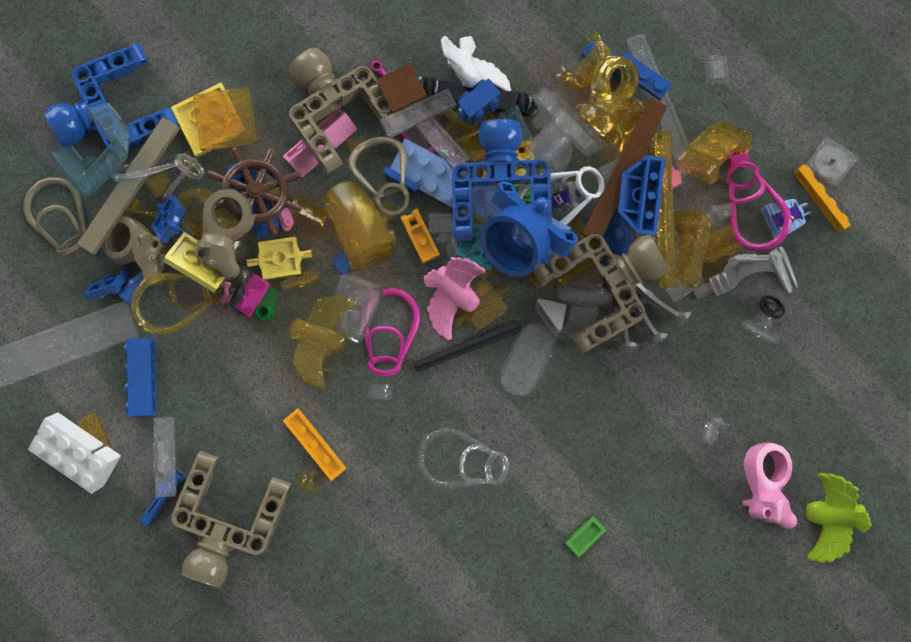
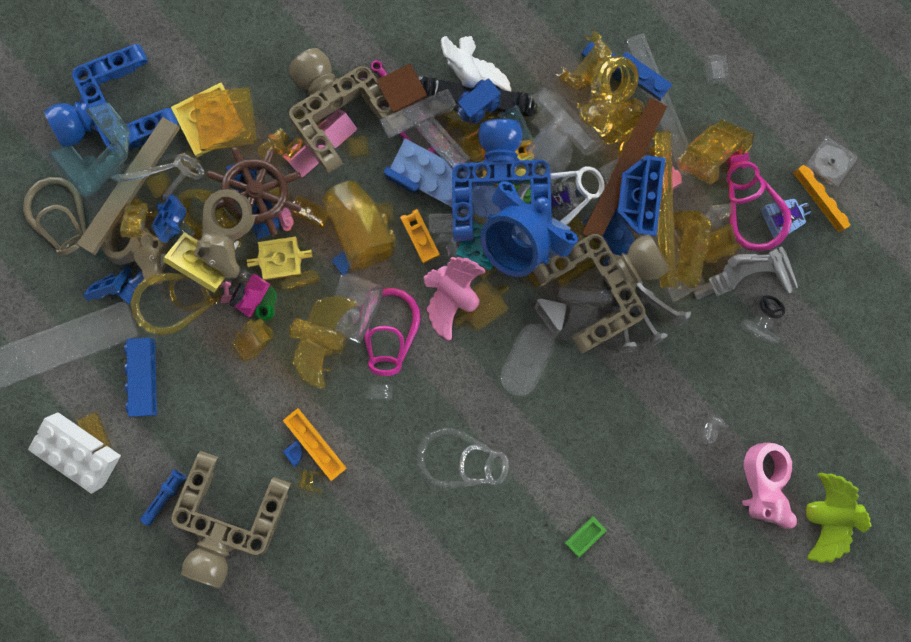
clear bracket [153,417,176,497] -> none
dark tan animal [348,136,409,215] -> none
black axle [414,321,522,372] -> none
none -> clear yellow plate [120,203,148,238]
none -> clear yellow brick [231,319,274,362]
none -> clear yellow bar [257,127,289,159]
none -> clear yellow bracket [268,134,305,158]
none -> blue tile [283,440,303,467]

